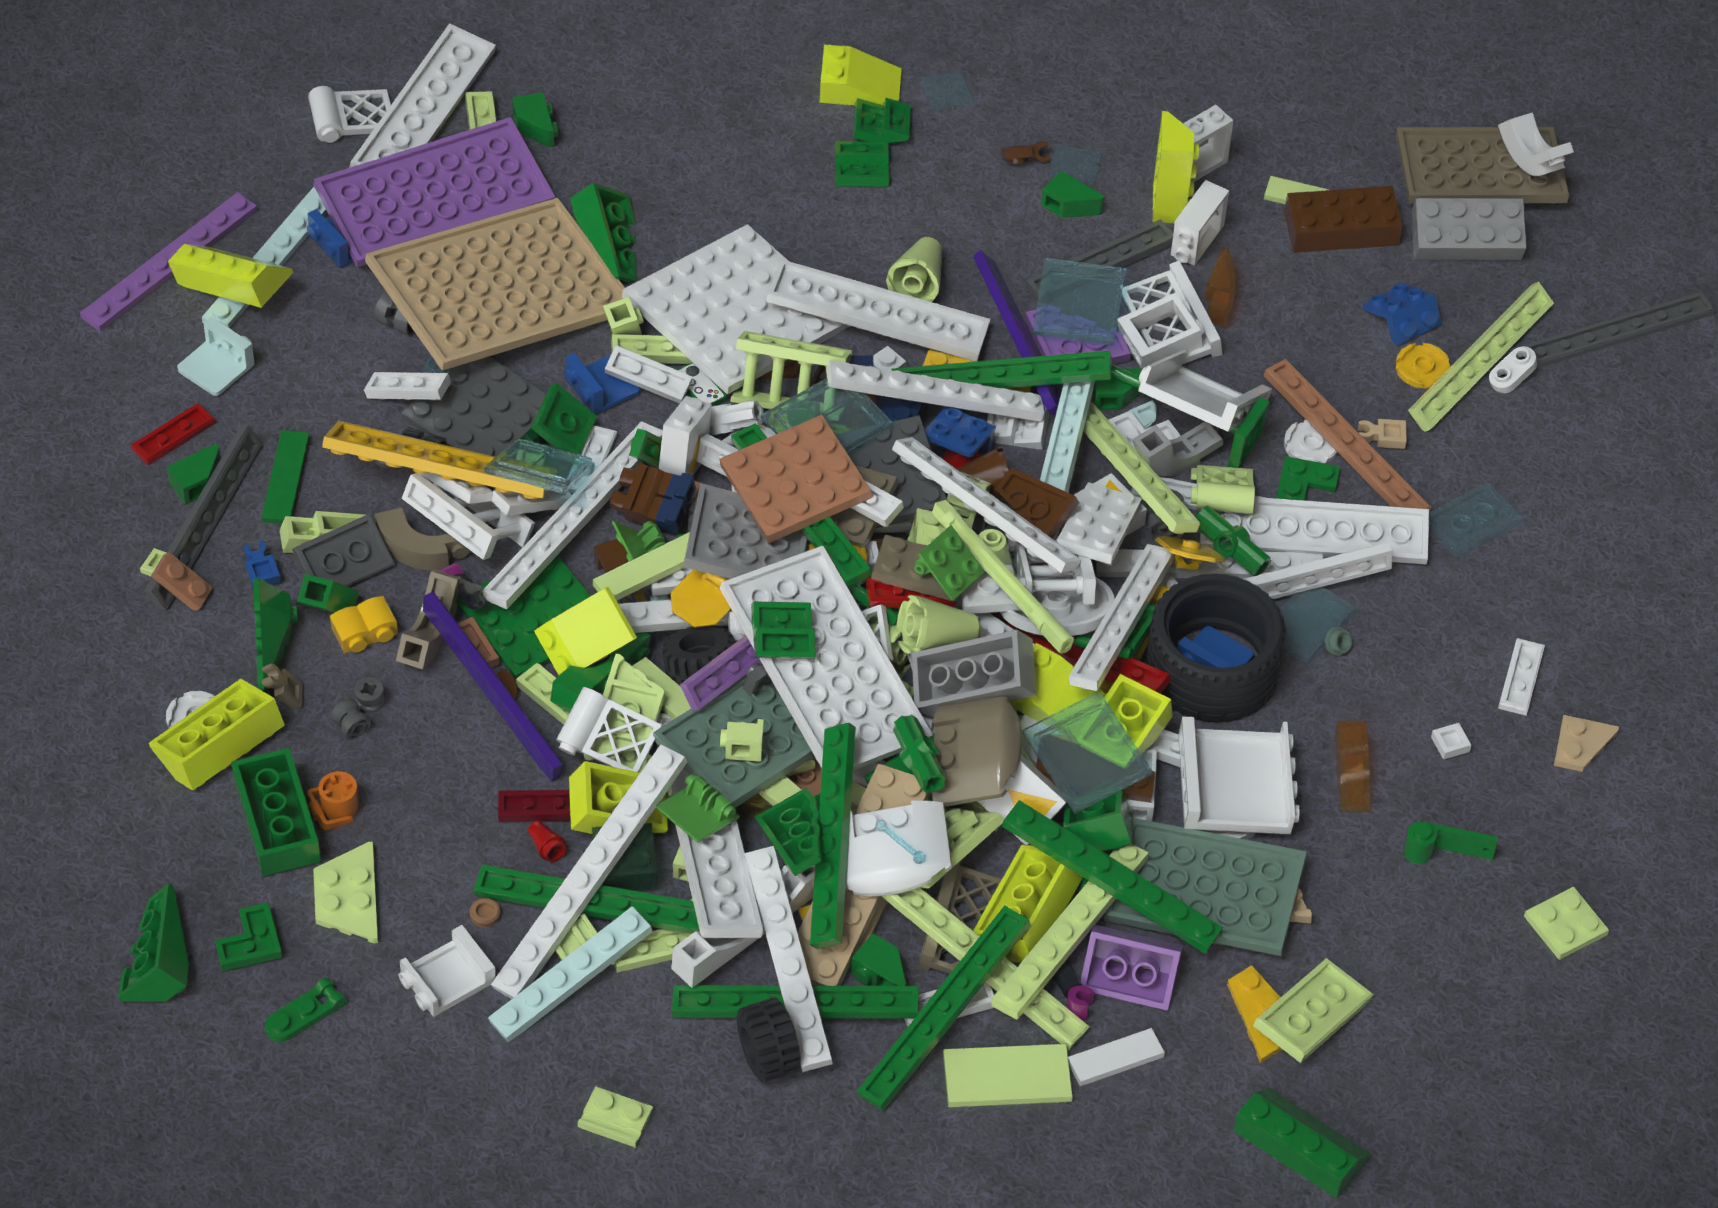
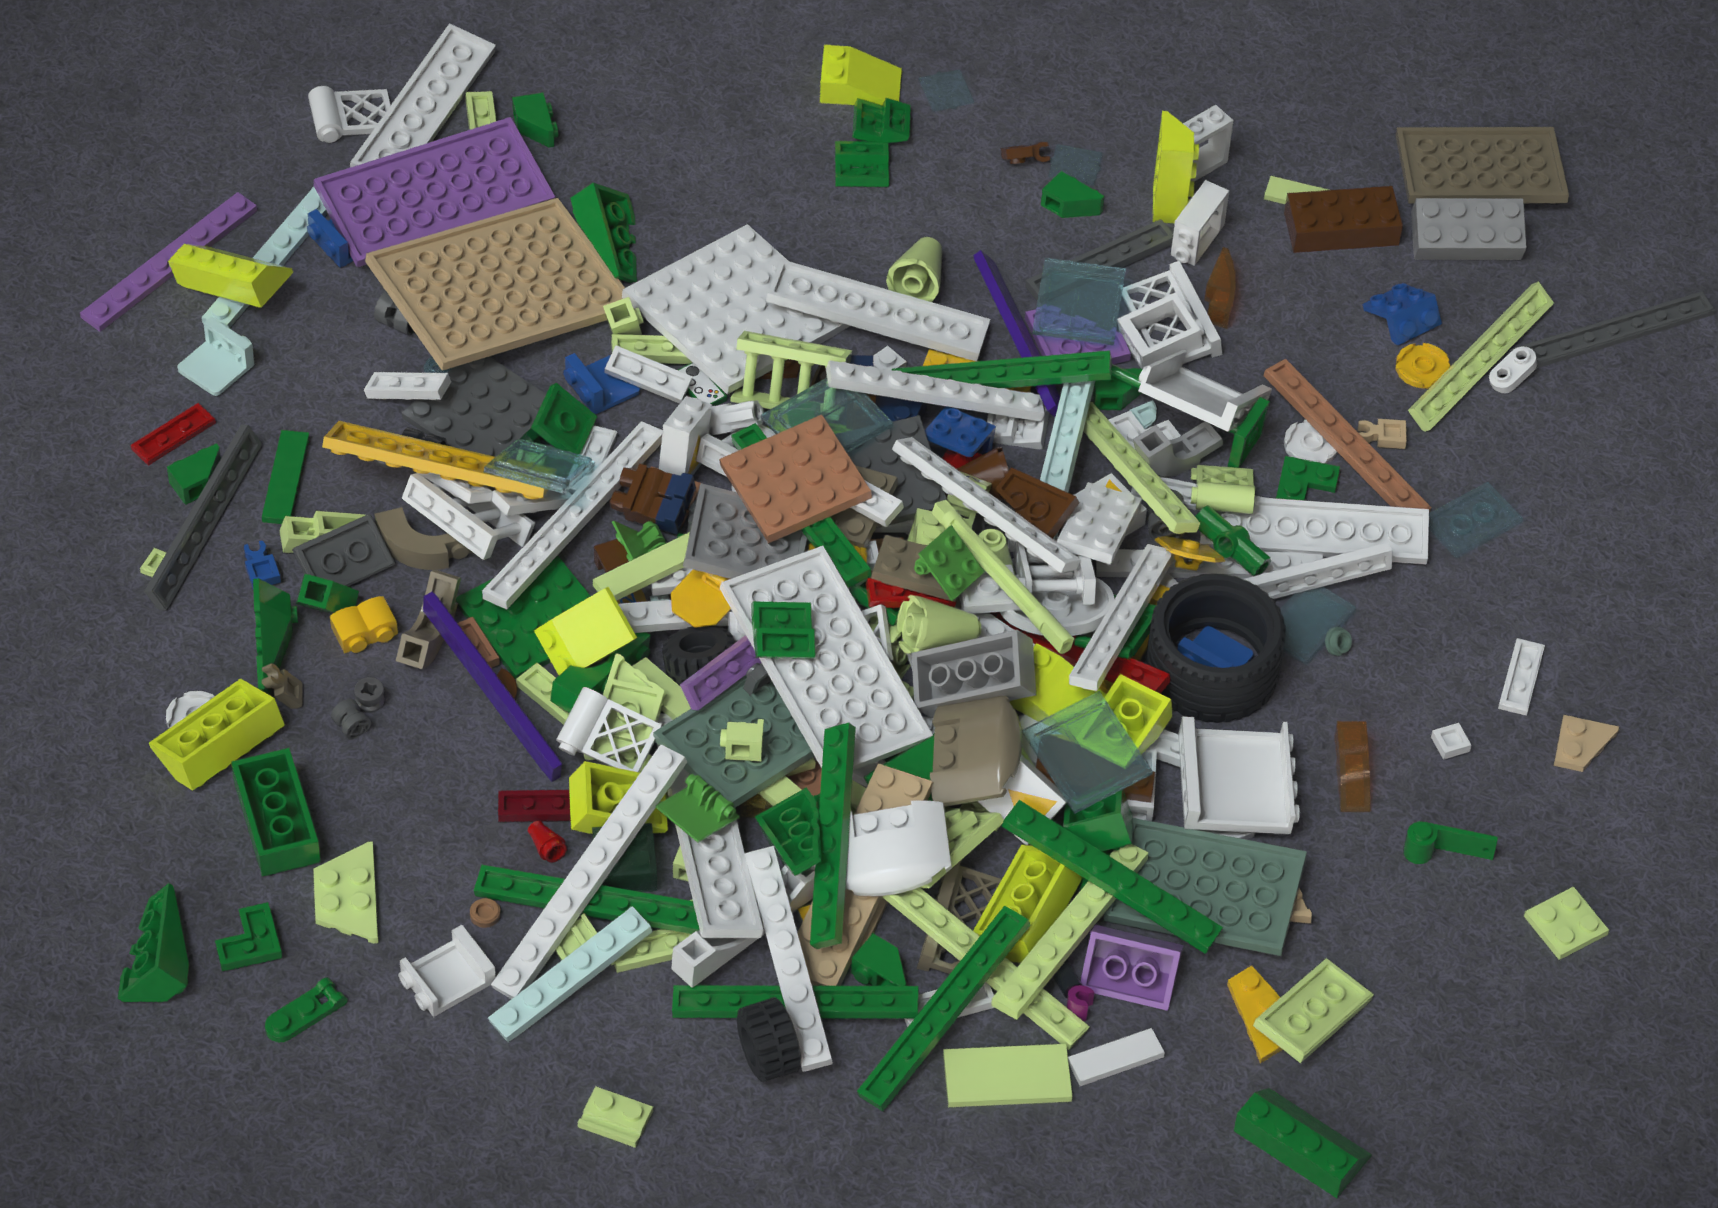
nougat plate [151,552,213,611] -> none
orange piece [306,771,360,831] -> none
black piece [438,563,486,609] -> none
green plate [629,428,662,469] -> none
clear light blue hinge [876,820,926,864] -> none
green piece [893,714,946,794] -> none
white arch [1498,113,1574,176] -> none

